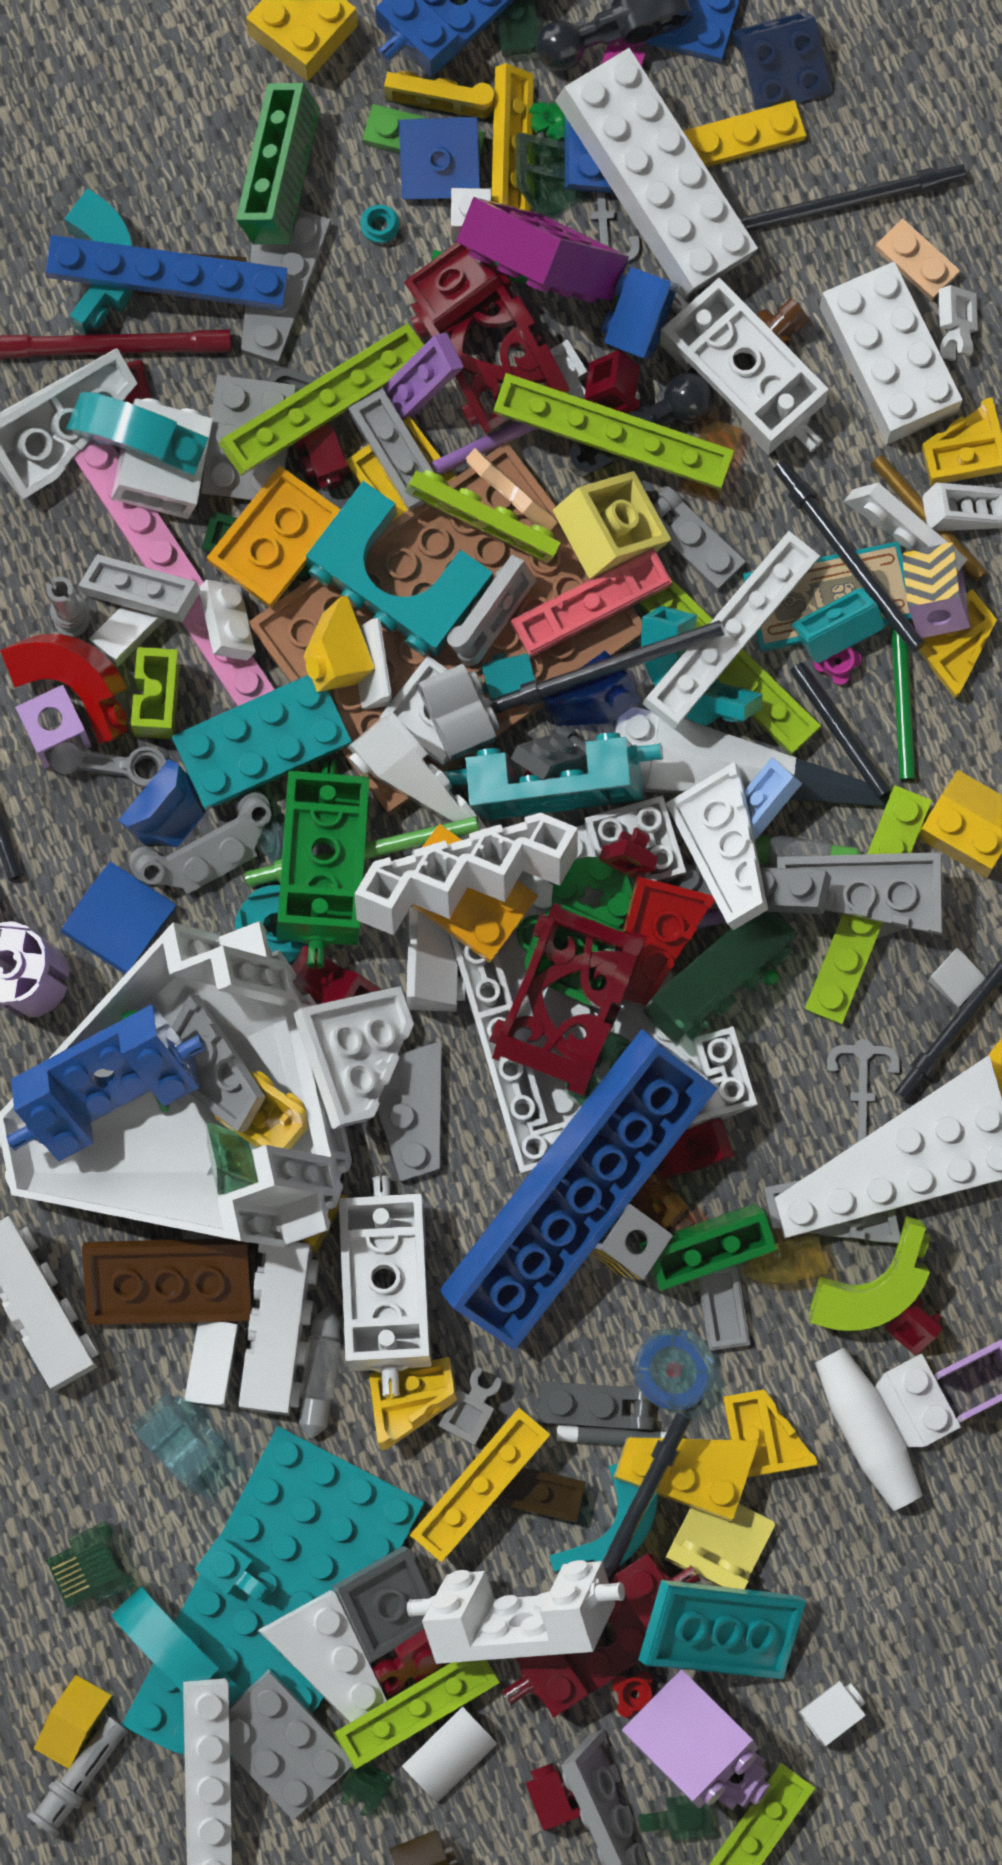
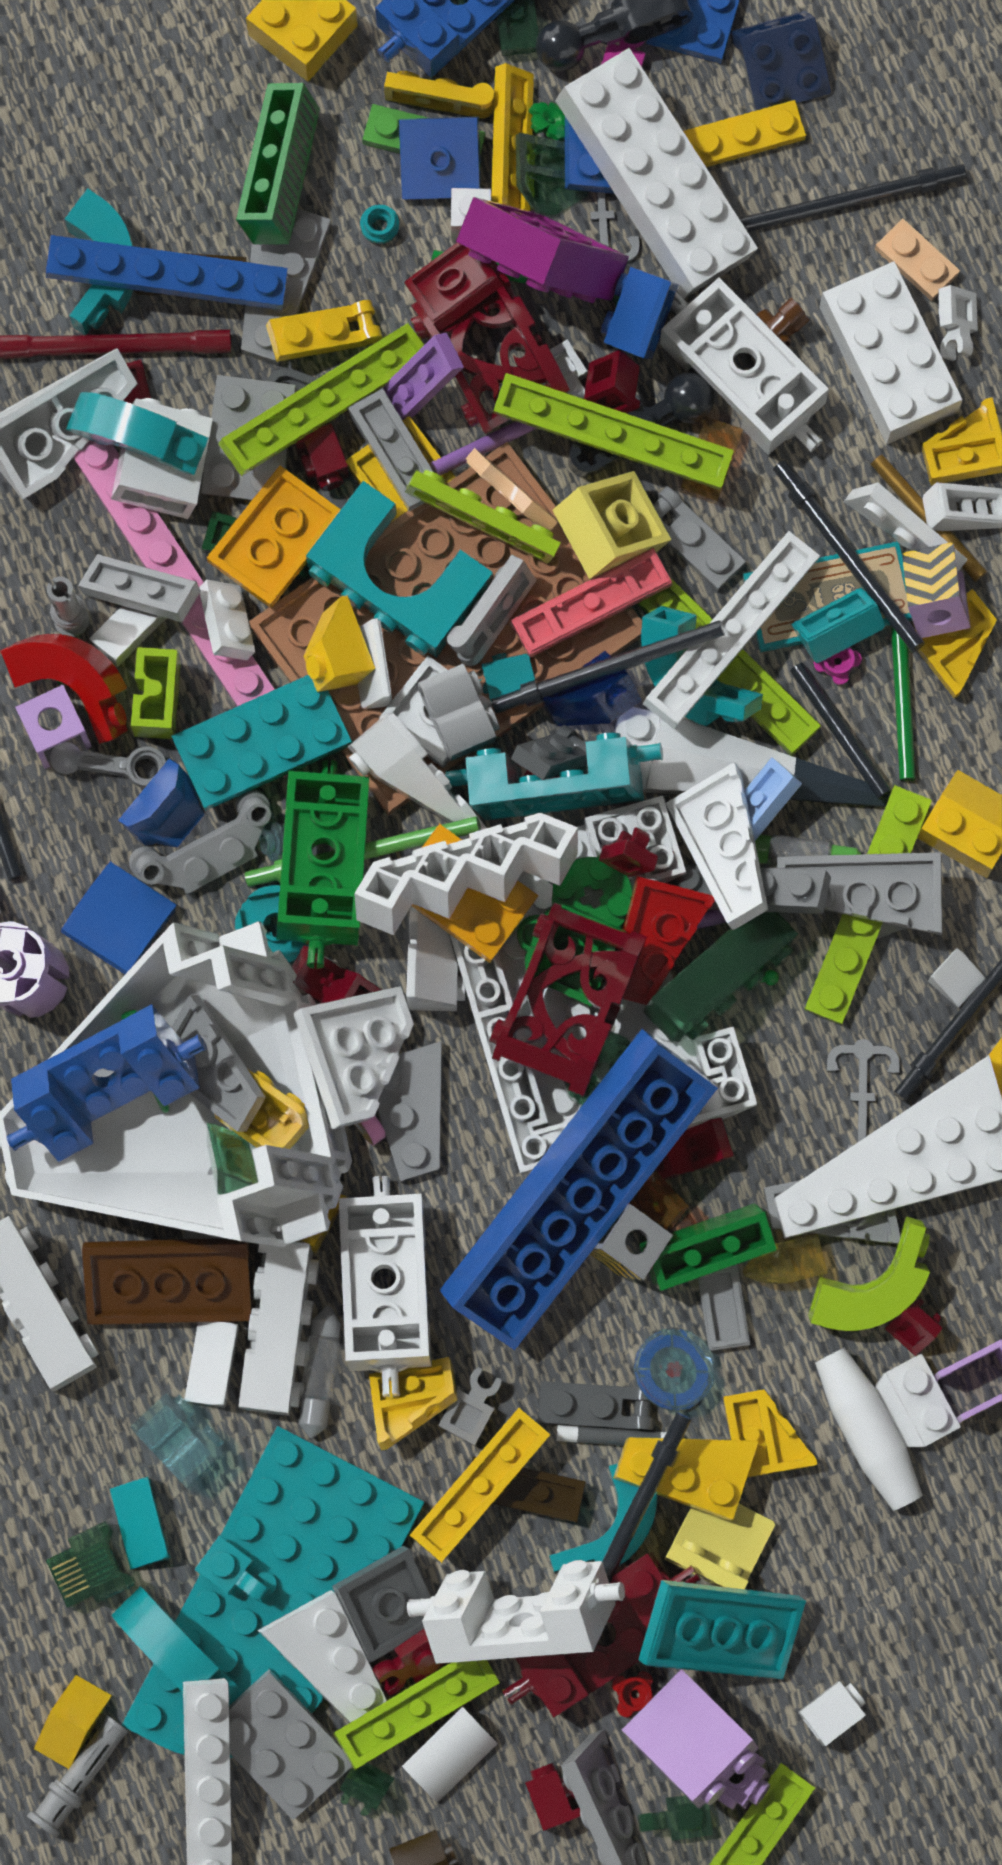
none -> teal slope [110,1477,171,1570]
none -> yellow plate [266,300,383,362]
none -> bright pink tile [354,1116,386,1146]

